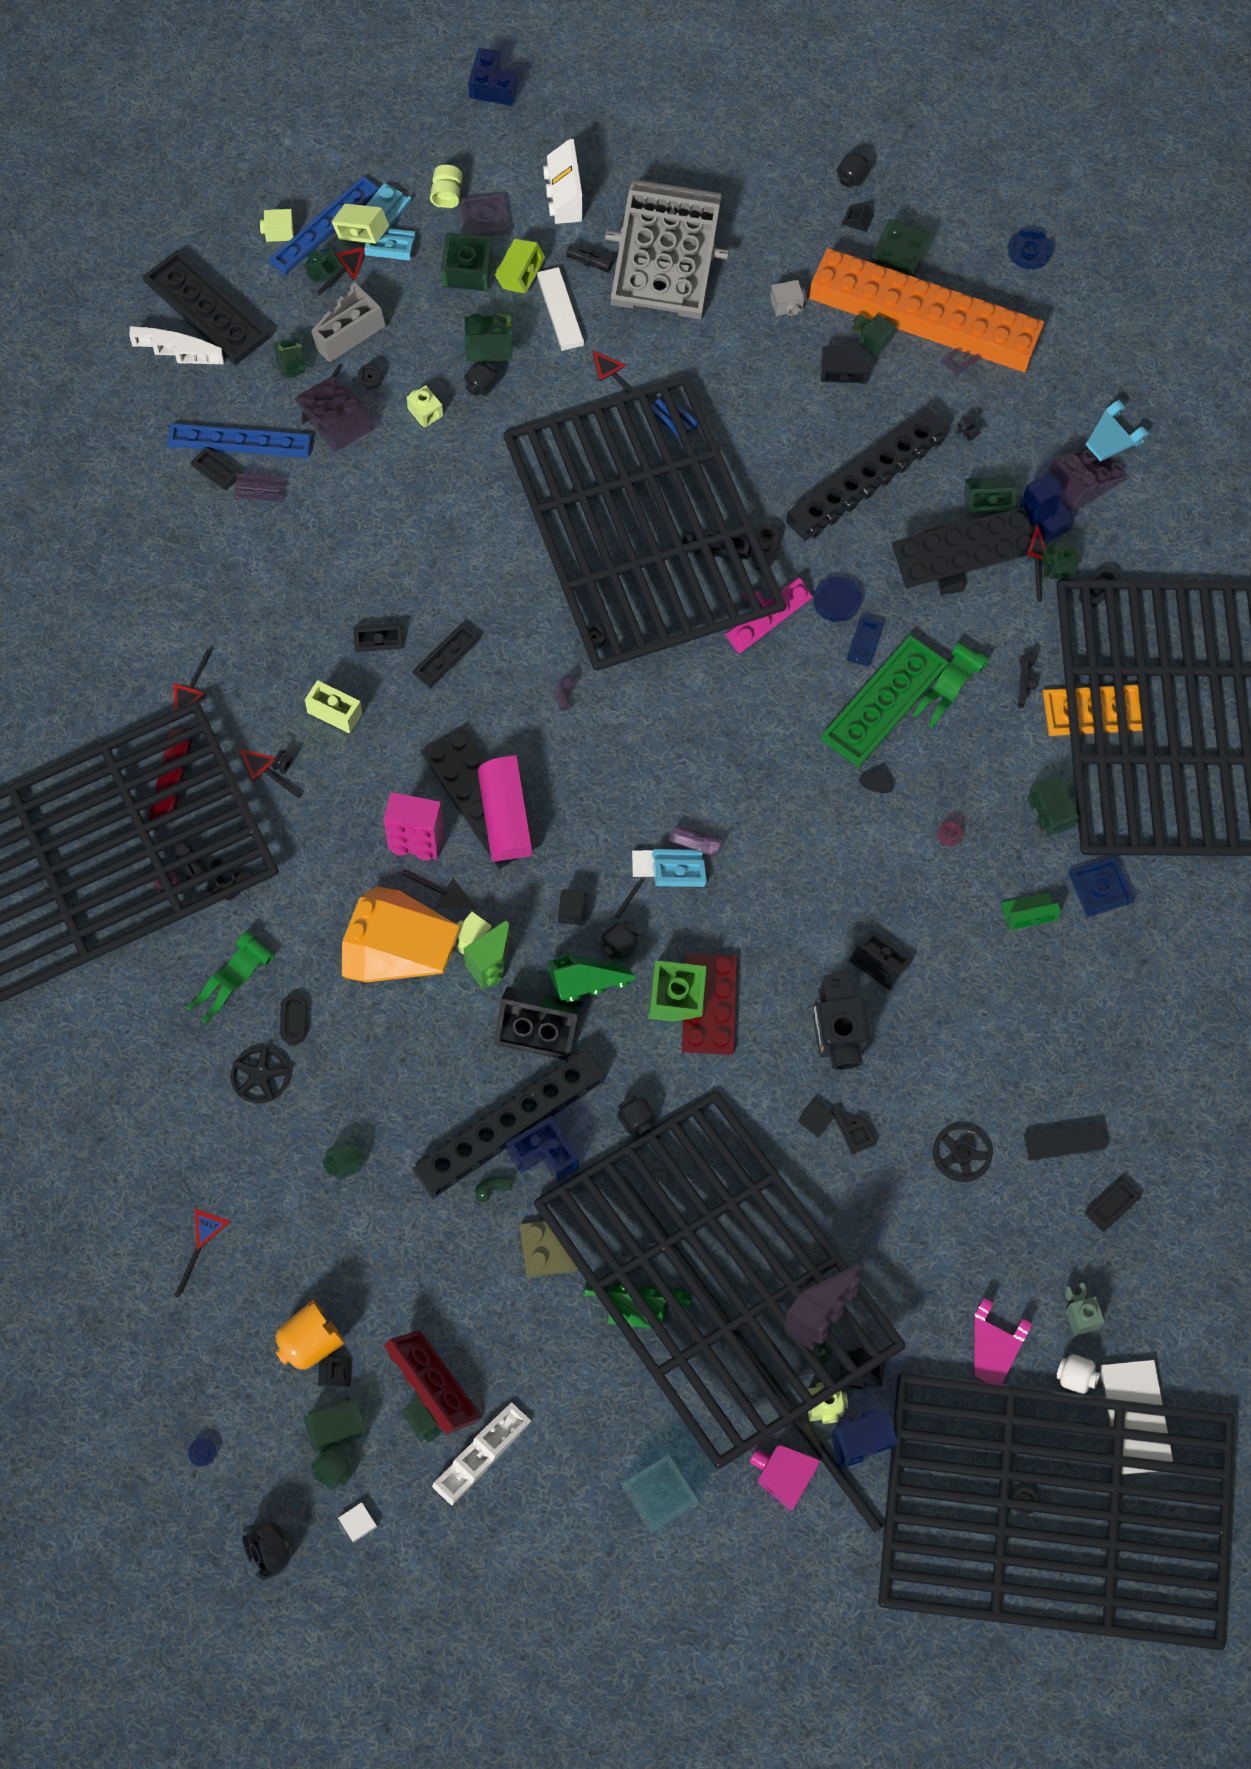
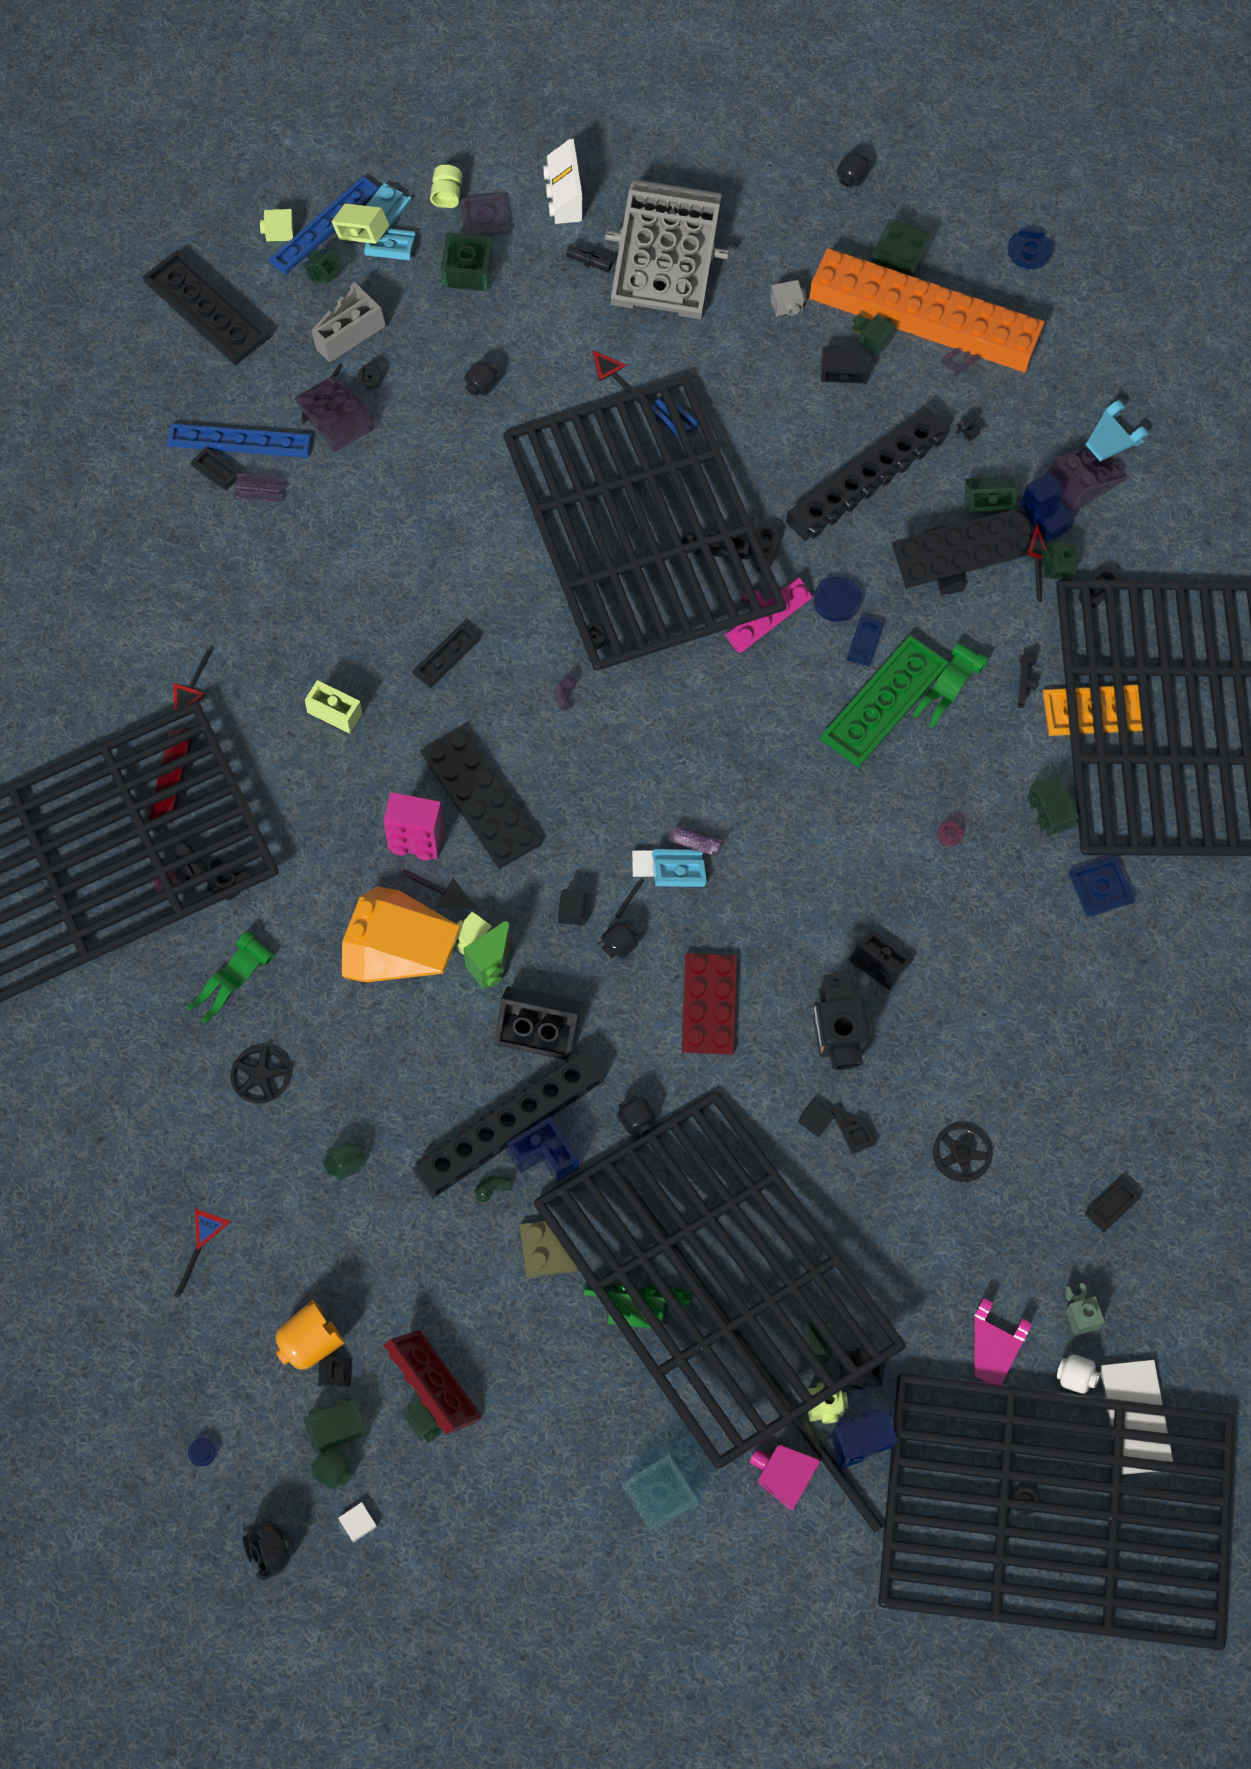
white slope [129,326,224,364] -> none
piece [239,749,301,798] -> none
black bush [272,749,294,774] -> none
clear green brick [274,338,305,378] -> none
black tile [280,995,307,1045] -> none
piece [317,247,365,295] -> none
black slope [353,623,404,652] -> none
yellowish green brick [407,385,443,428] -> none
white slope [432,1402,531,1505] -> none
clear green brick [465,313,513,362] -> none
clear blue brick [468,47,517,106] -> none
dark pink brick [478,755,532,862] -> none
lime brick [495,239,545,294] -> none
white tile [537,267,584,351] -> none
green slope [546,954,636,1002] -> none
bright green slope [648,960,706,1022] -> none
clear purple slope [784,1264,861,1350] -> none
black slope [842,205,874,232] -> none
black tile [859,768,893,794] -> none
green panel [1000,892,1061,931] -> none
black tile [1024,1122,1107,1161] -> none

